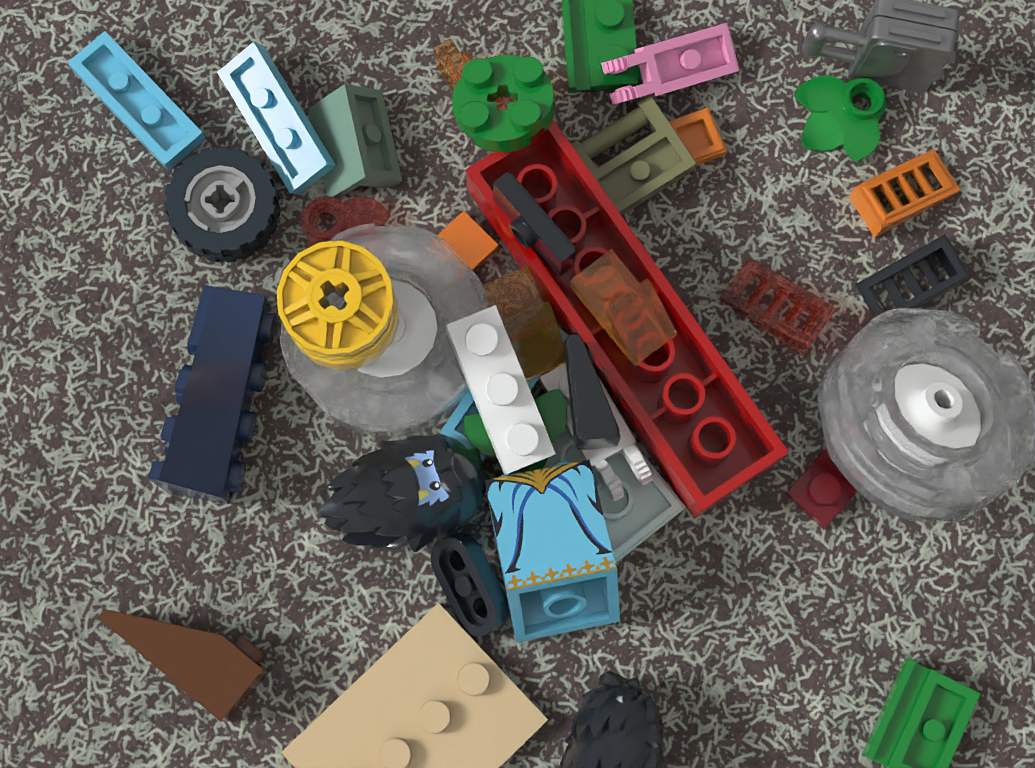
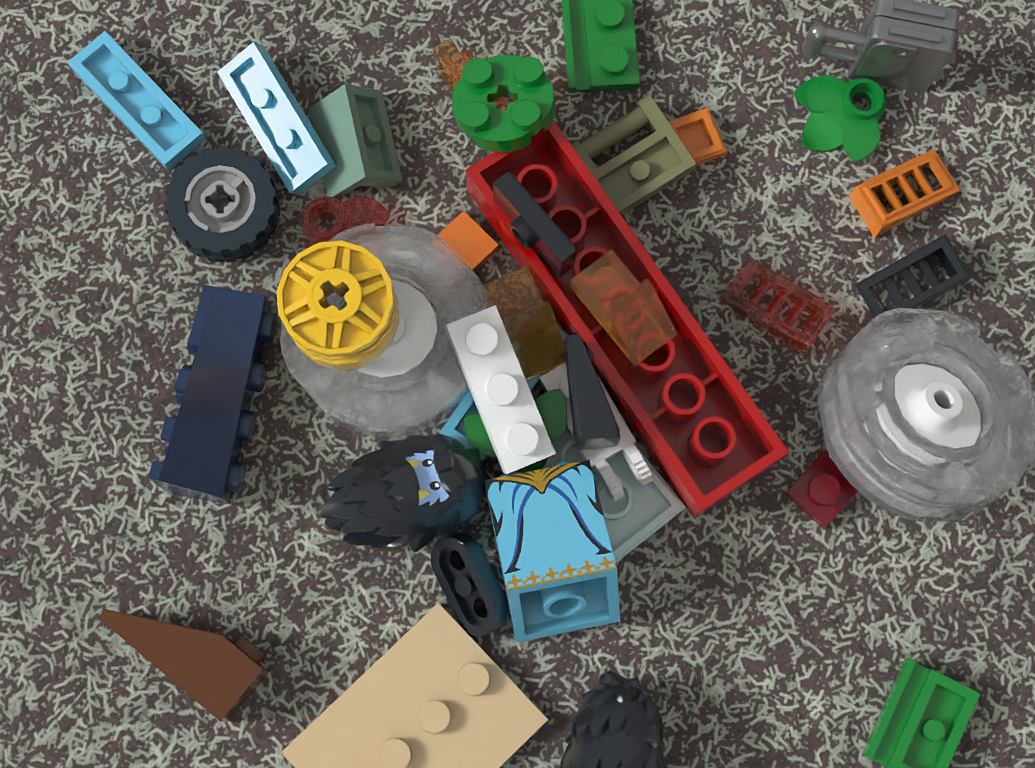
bright pink hinge [601,23,740,105] -> none

